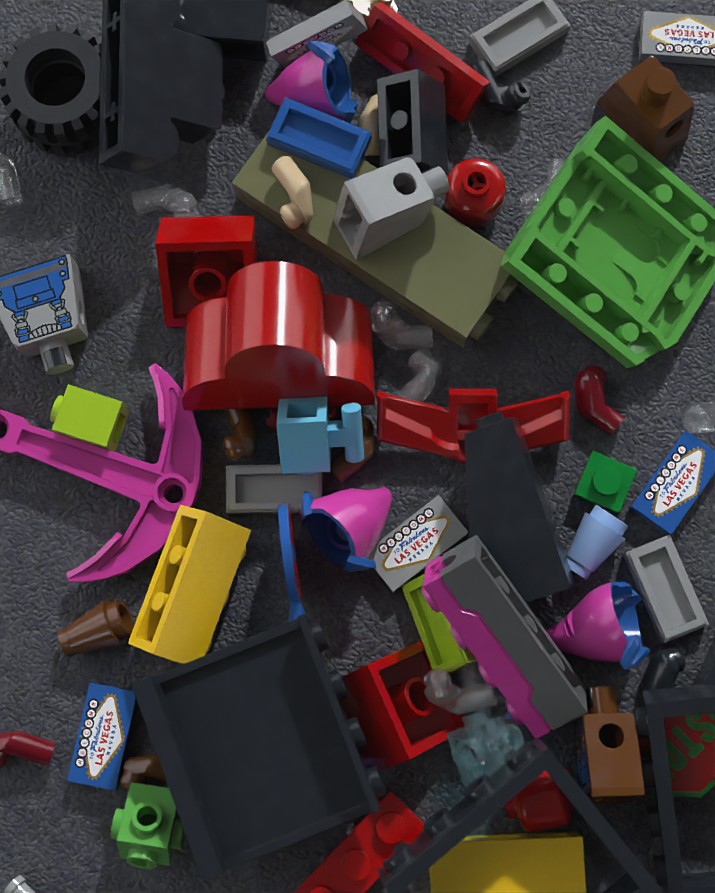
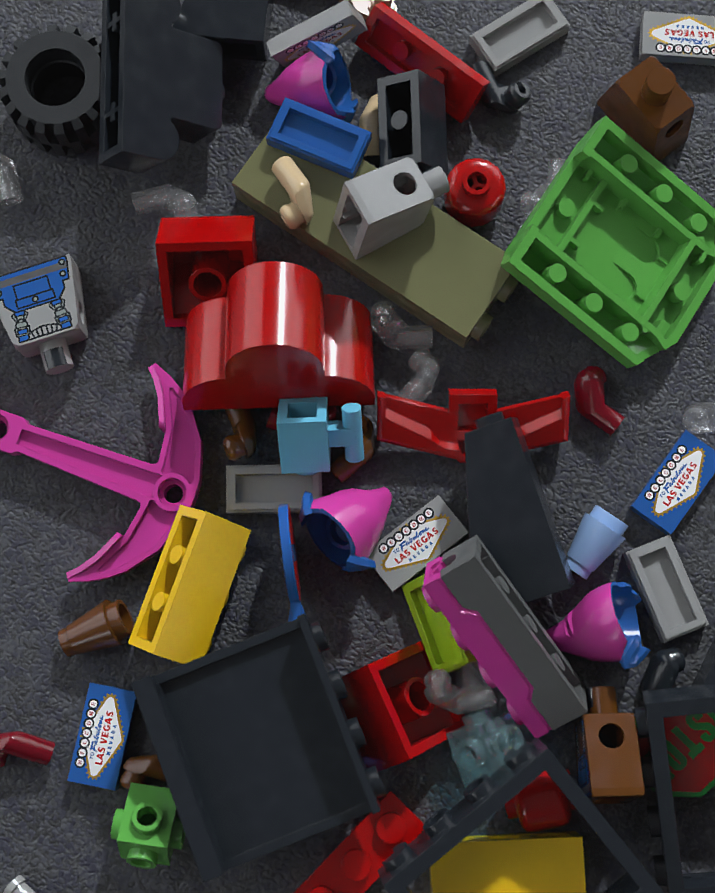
lime brick [50,384,131,452] -> none
green plate [572,451,637,515] -> none

